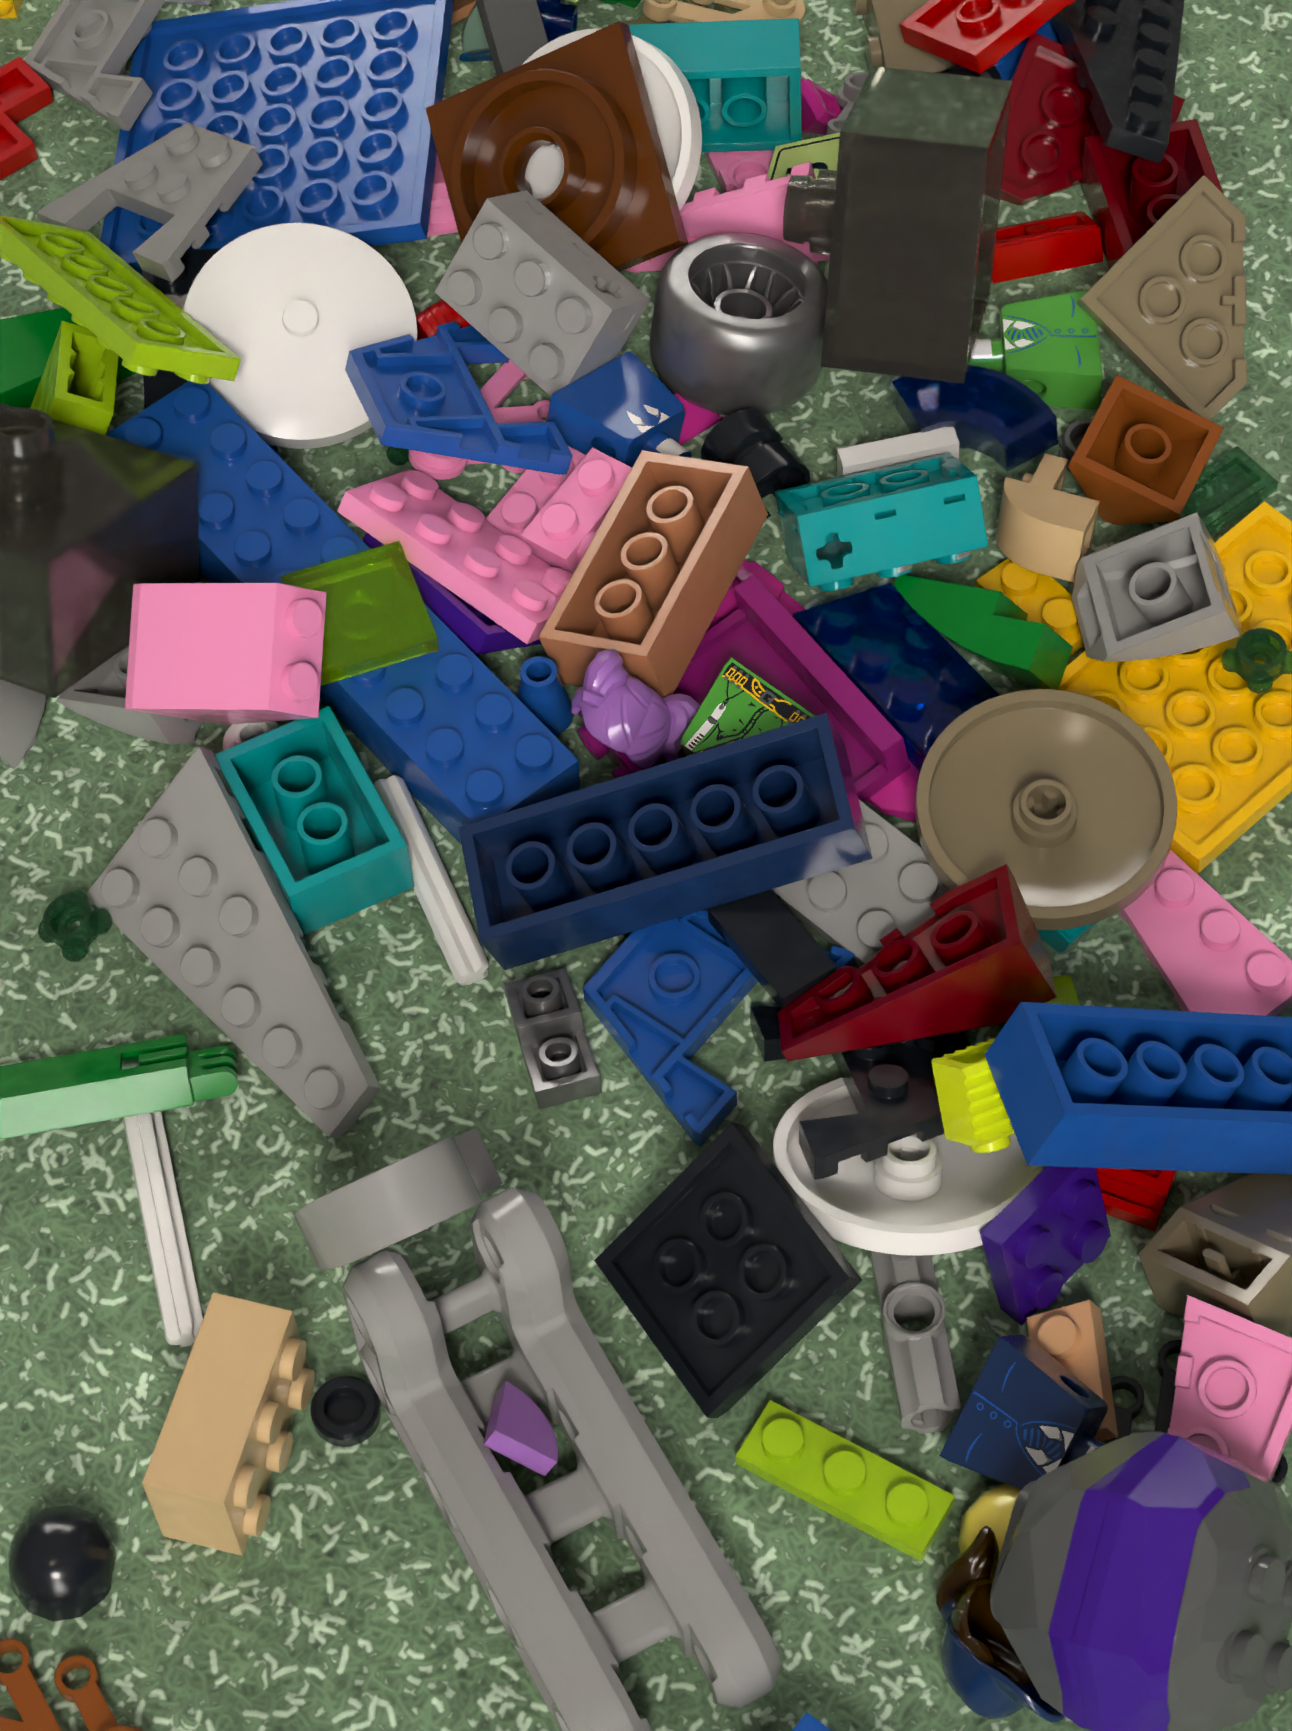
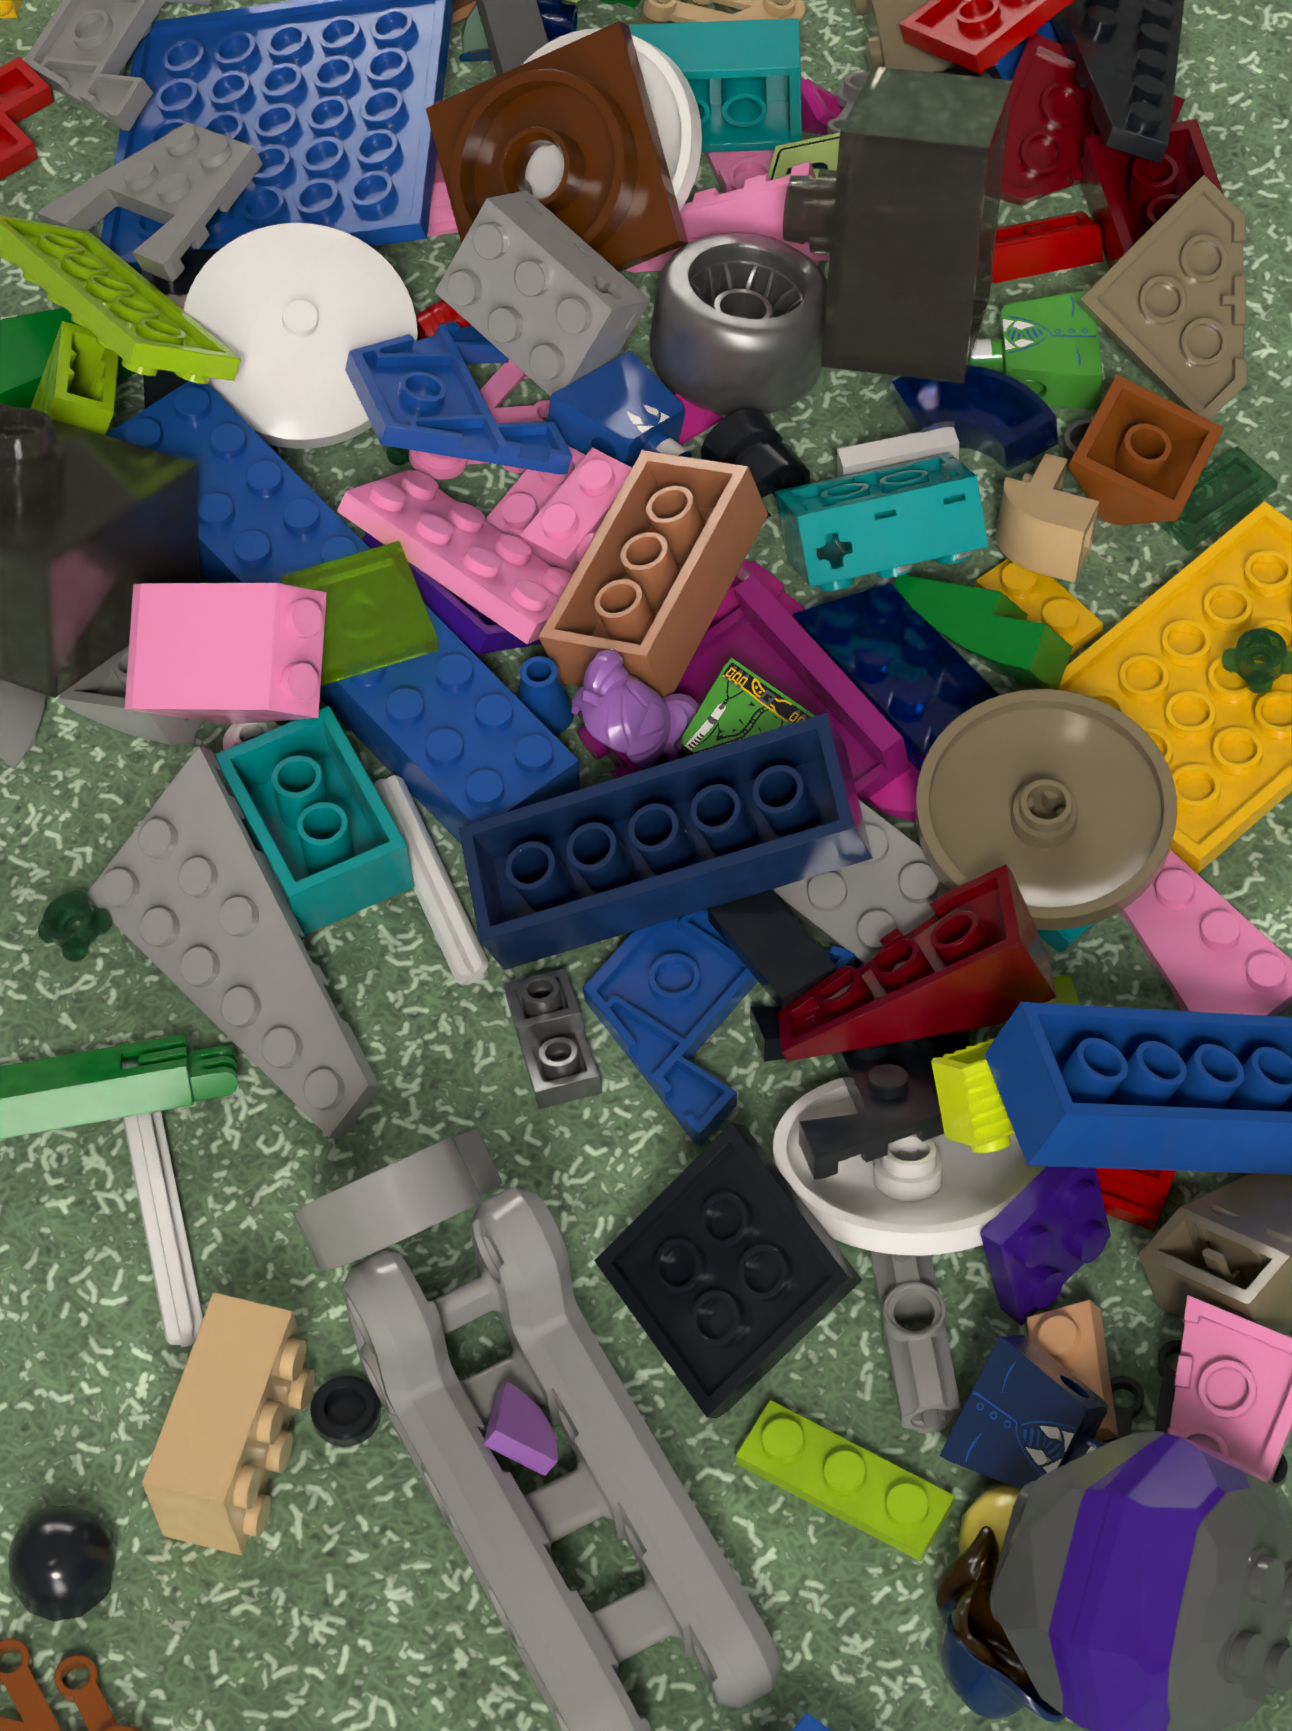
light grey slope [1072,512,1242,661] -> none

